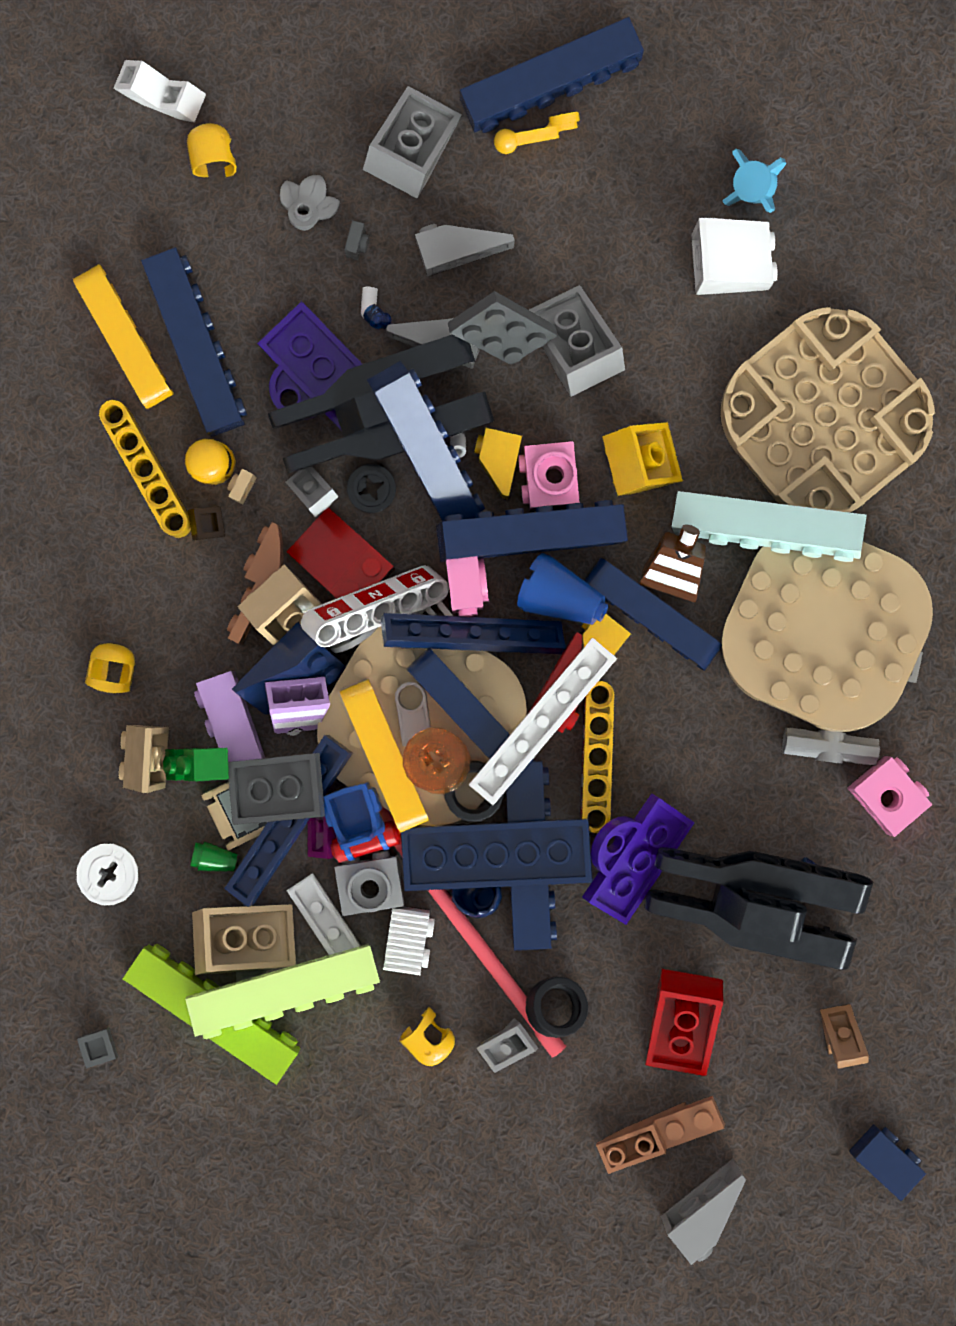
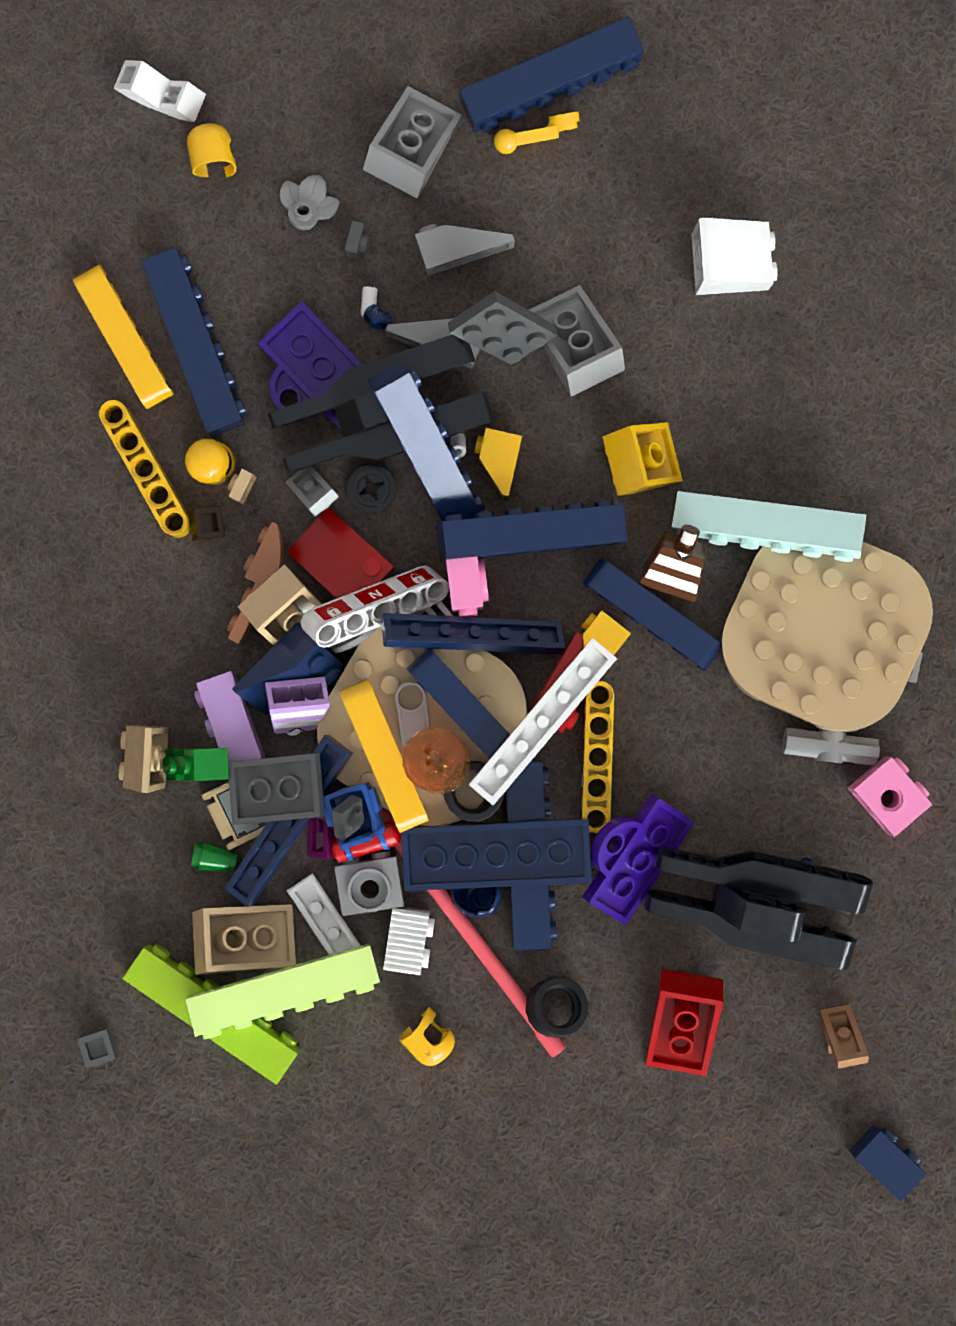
white piece [77,844,138,905] -> none
yellow helmet [85,643,135,693] -> none
light grey slope [477,1018,538,1073] -> none
blue cone [517,553,608,625] -> none
bright pink brick [518,441,580,511] -> none
nougat slope [596,1096,725,1174] -> none
light grey slope [661,1159,746,1265] -> none
tan plate [721,307,935,513] -> none
medium azure piece [722,149,787,213] -> none
none -> dark grey plate [332,795,364,840]

